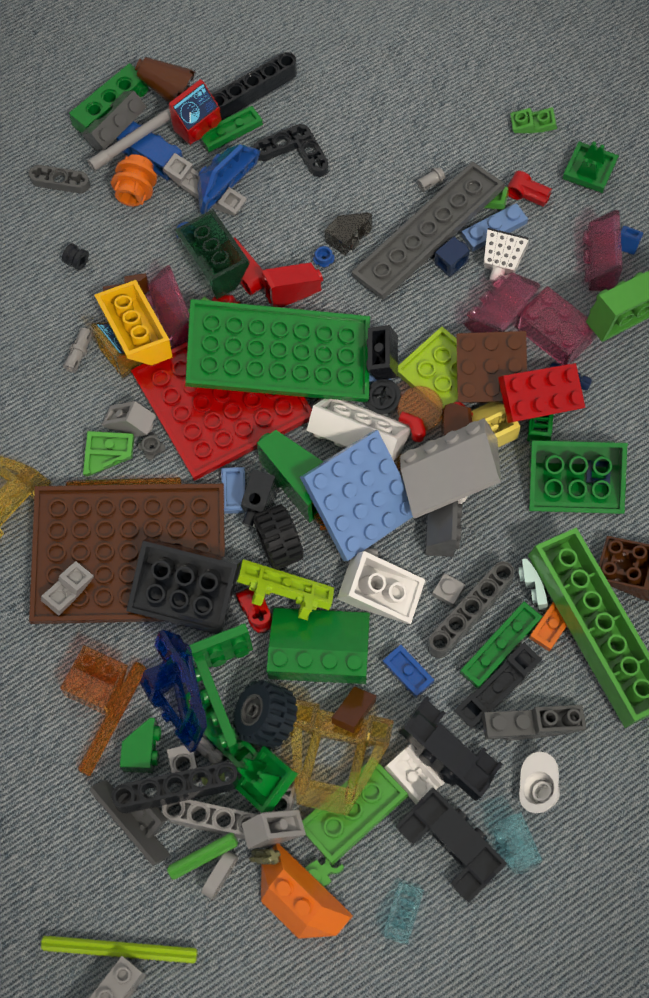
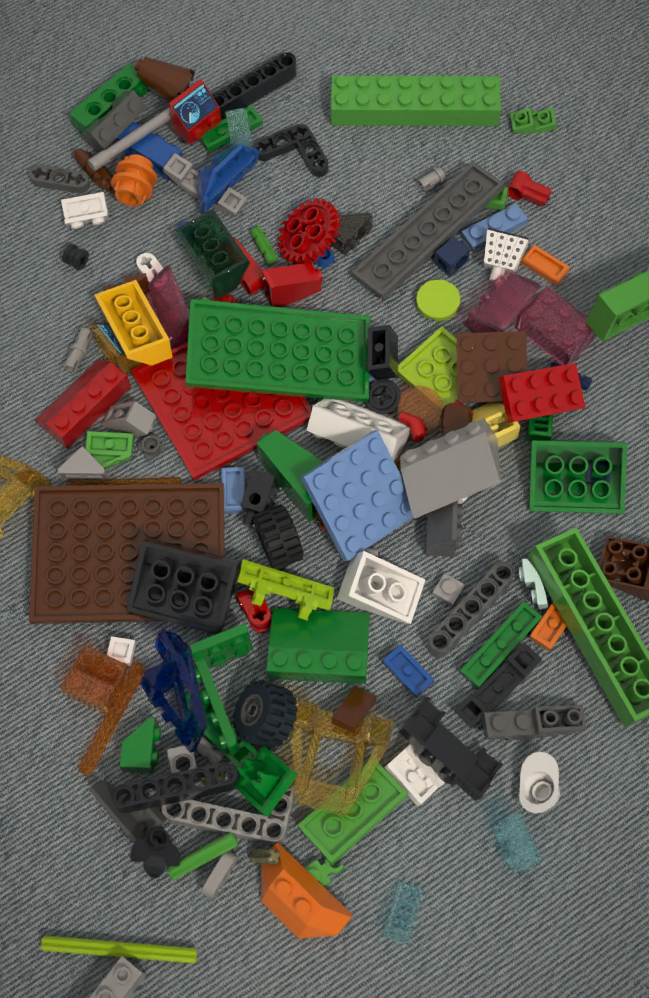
light grey slope [41,561,94,616] -> none
light grey slope [241,810,306,849] -> none
black bracket [396,787,507,904] -> none
green plate [563,141,619,193] -> none
clear pink slope [583,210,623,291] -> none
blue slope [615,226,644,255] -> none
none -> red slope [35,359,131,449]
none -> light grey slope [58,446,109,479]
none -> white bracket [61,192,109,229]
none -> reddish brown hinge [73,148,113,192]
none -> white plate [106,636,136,666]
none -> black plate [130,827,180,879]
none -> white beam [136,253,169,291]
none -> clear light blue slope [225,108,253,148]
none -> bright green axle [251,226,278,265]
none -> red gear [277,198,341,265]
none -> bright green brick [331,75,501,126]
none -> lime tile [416,279,461,322]
none -> orange tile [521,245,570,286]

